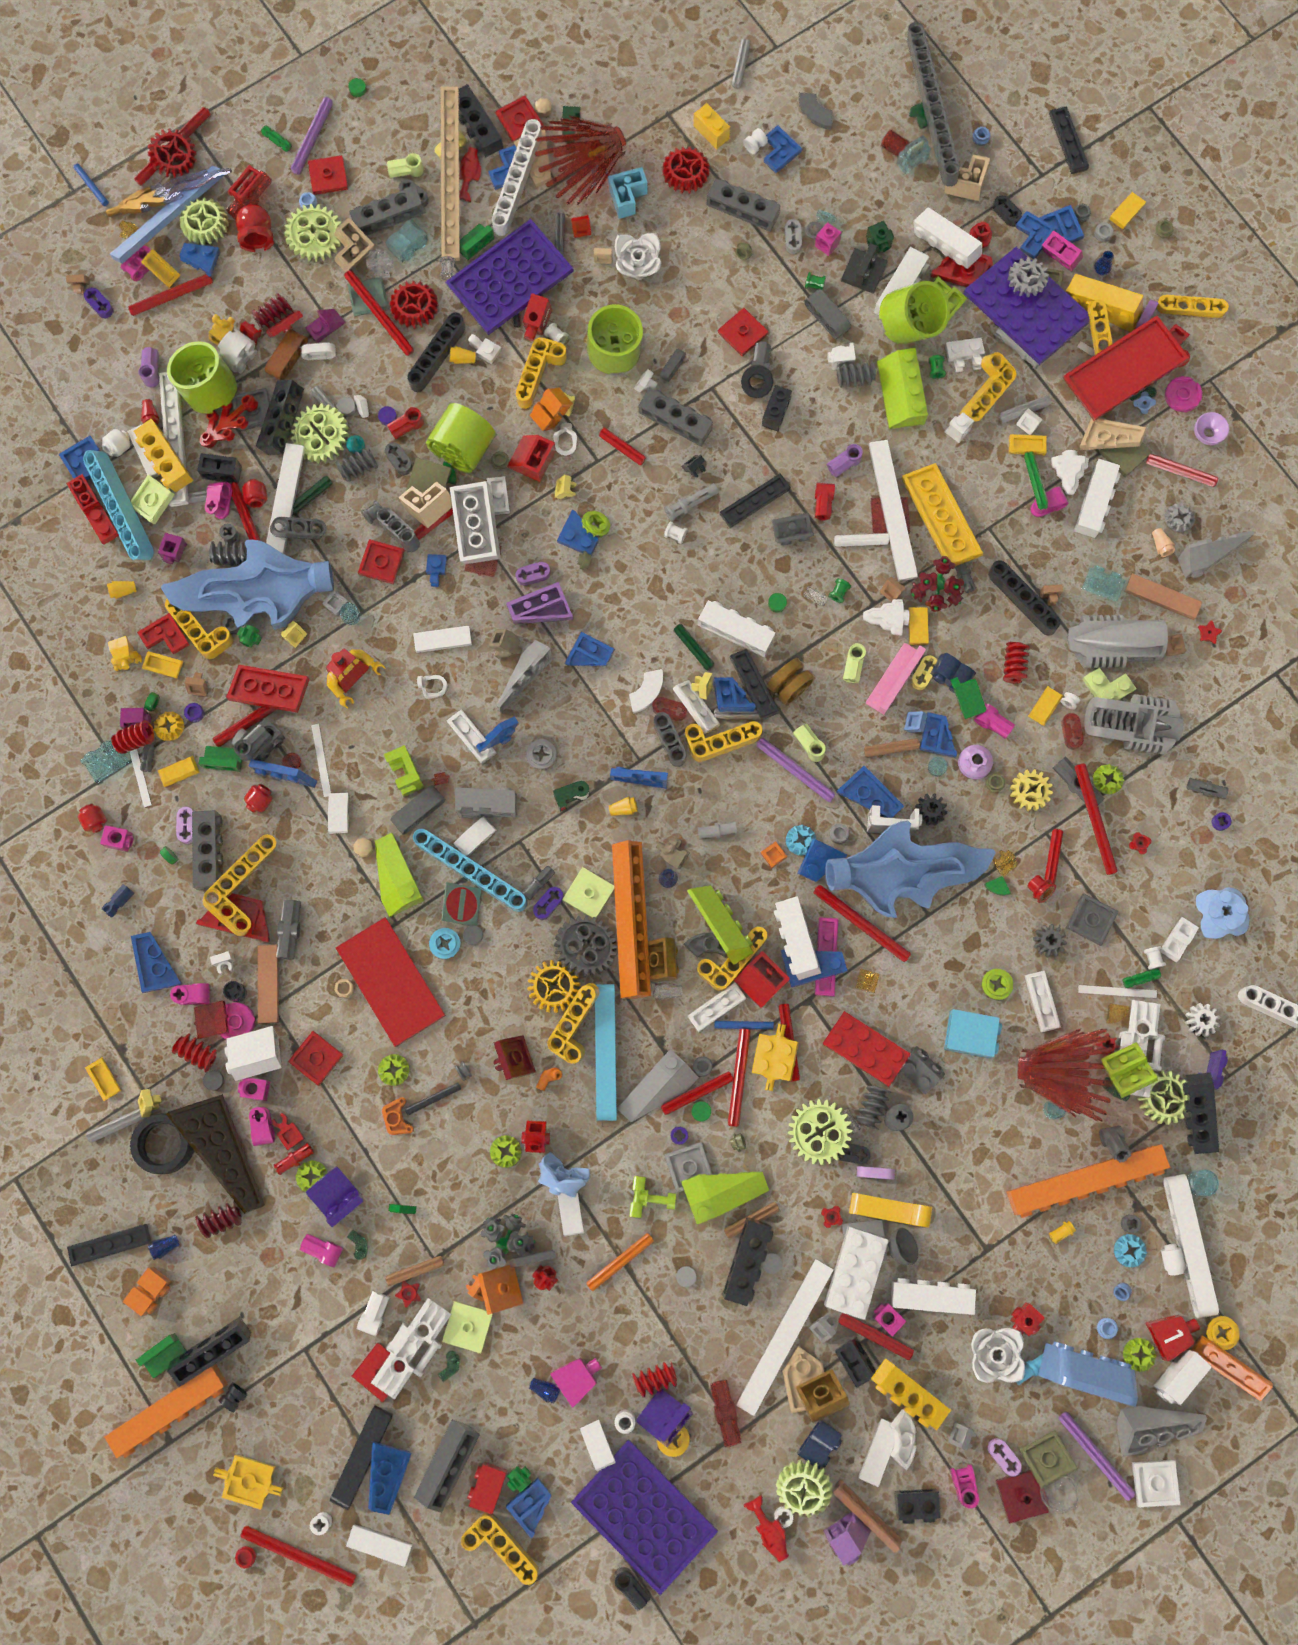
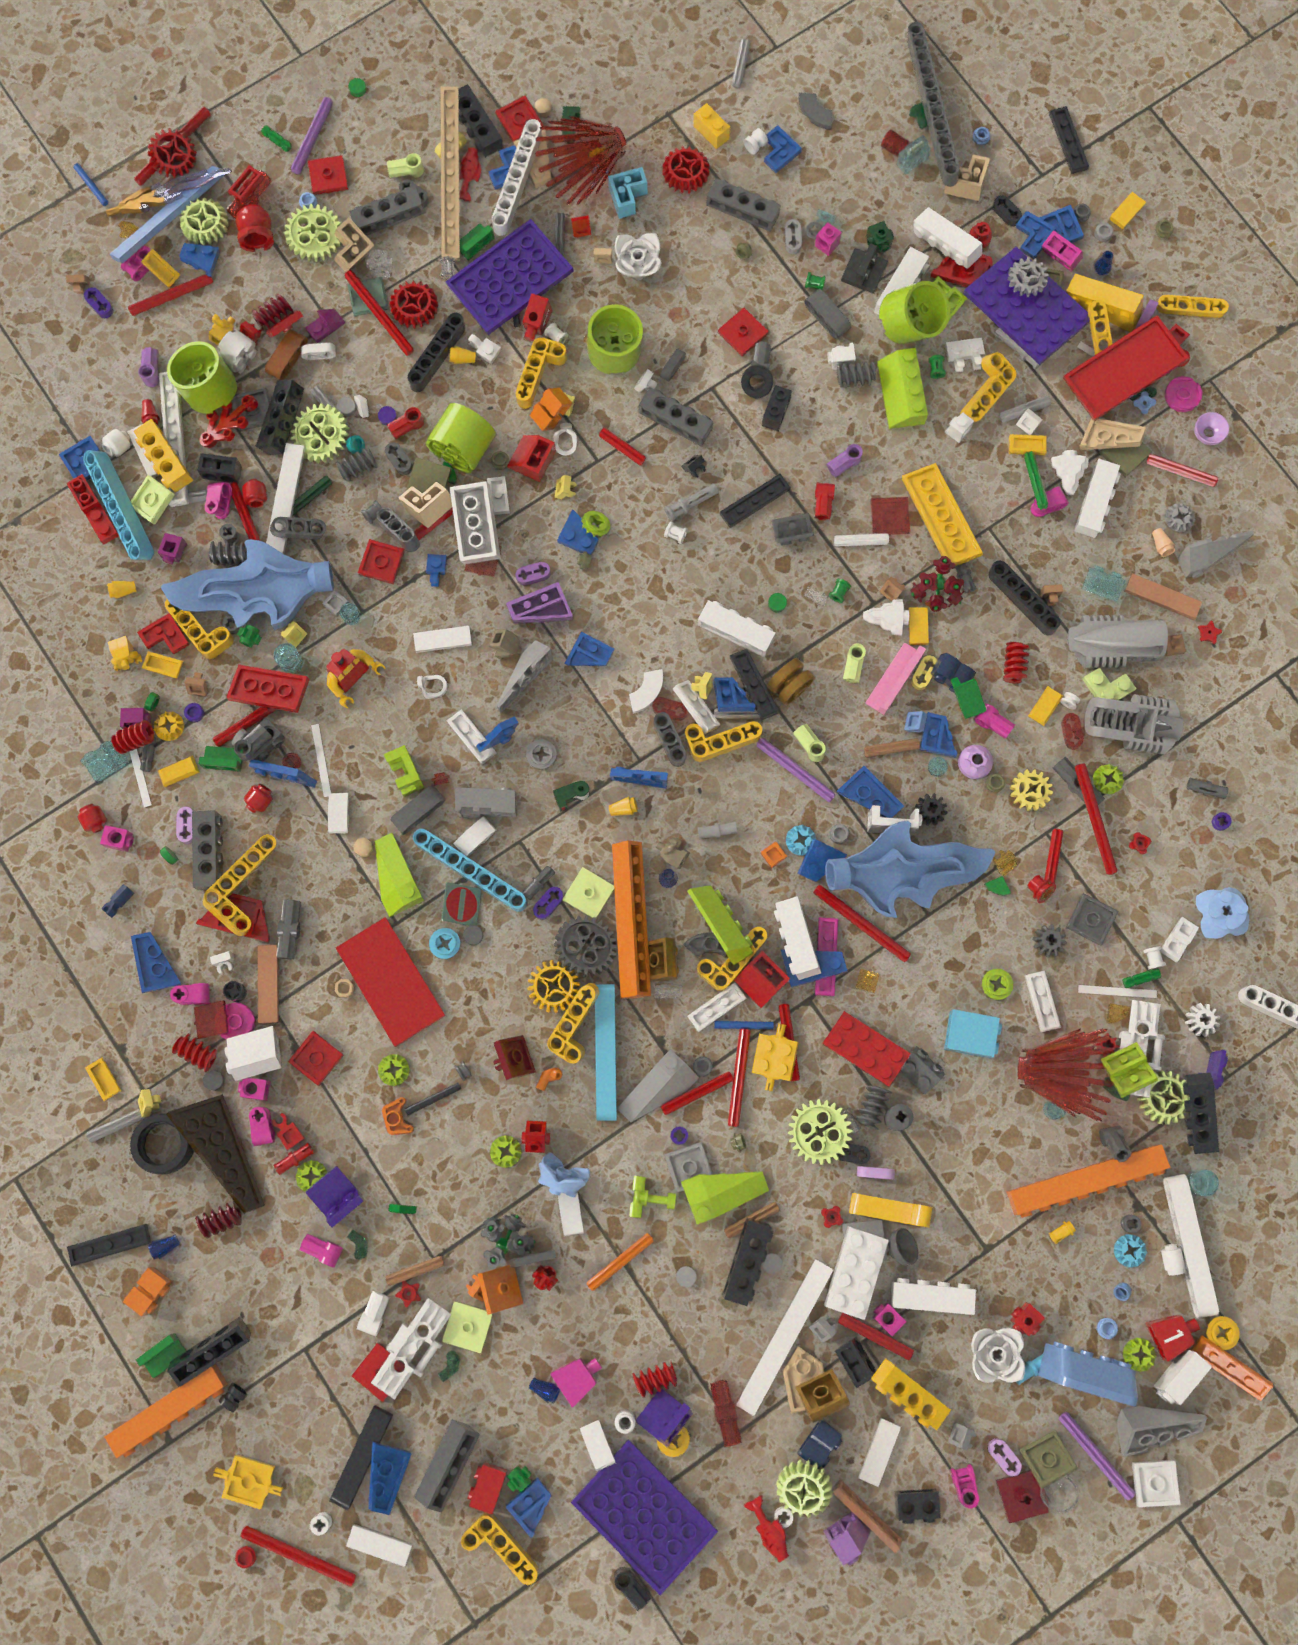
clear light blue brick [386,219,428,262] -> none
dark green axle [674,624,714,671] -> none
green tile [691,1101,711,1122] -> none
white tile [869,440,918,582] -> none
white tile [890,1409,916,1470] -> none
none -> clear light blue wheel [274,643,303,674]

